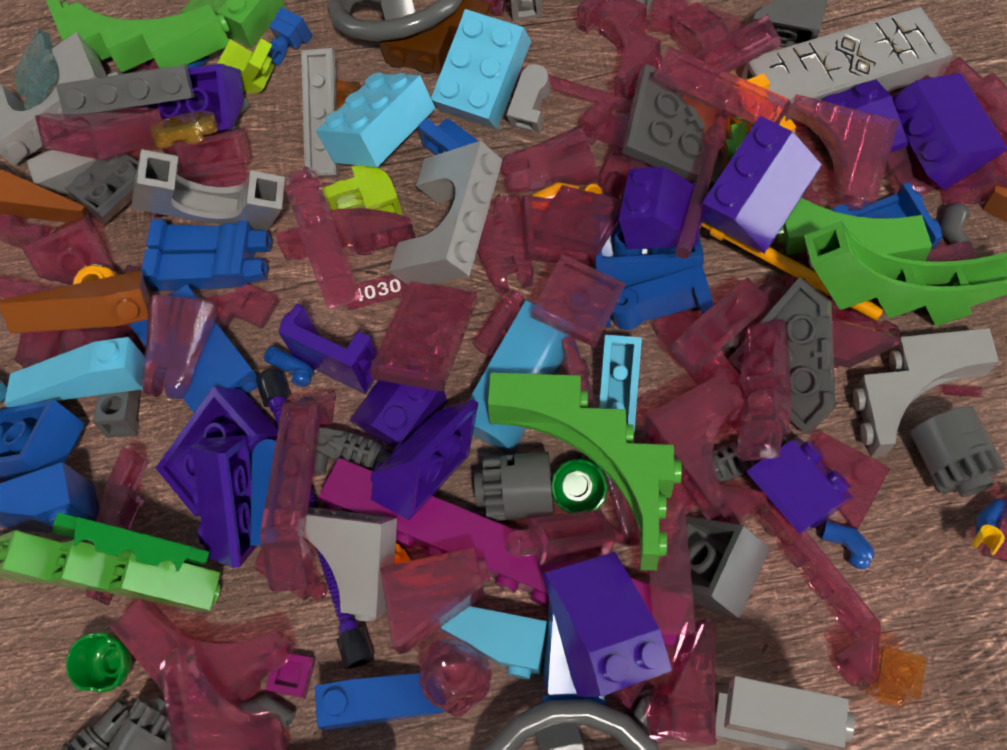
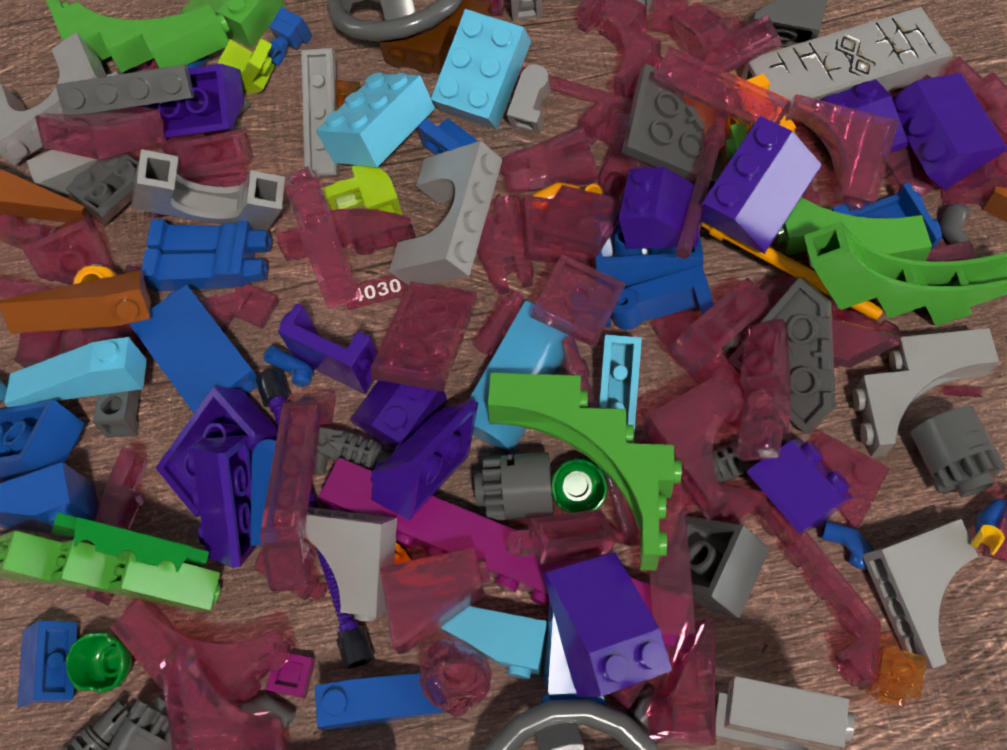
clear light blue plate [14,30,59,110] -> none
clear pink piece [142,295,218,399] -> none
clear yellow tile [149,111,218,149] -> none
none -> blue panel [17,621,77,707]
none -> light grey arch [862,519,979,670]

